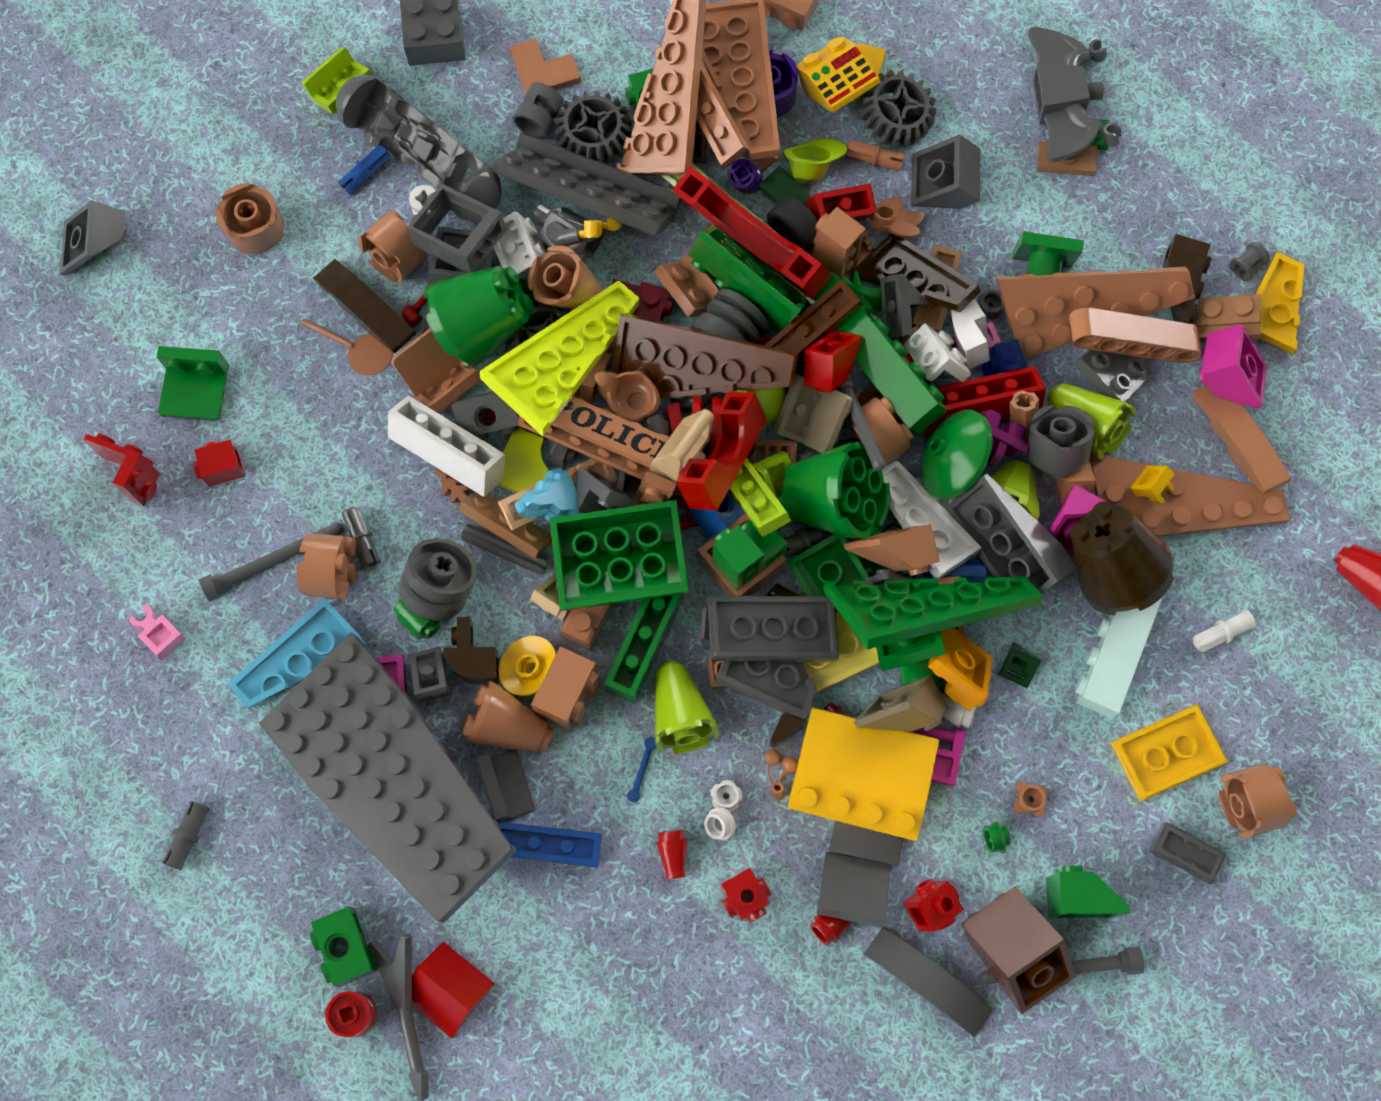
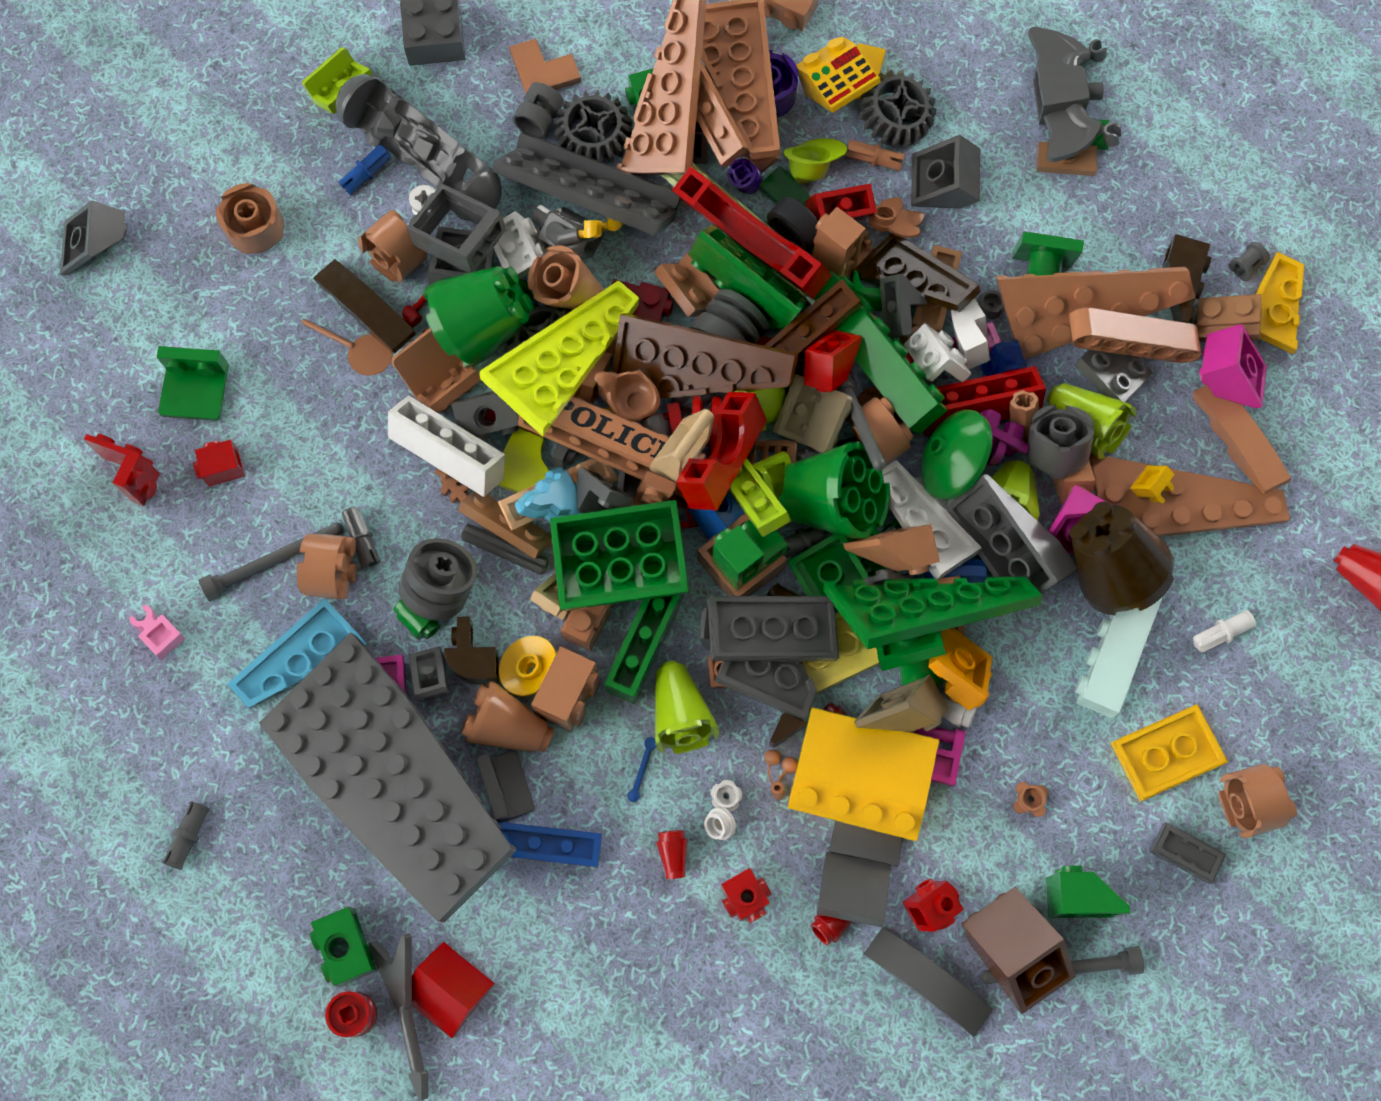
green plate [983,821,1011,854] -> none
dark green slope [998,642,1041,688] -> none

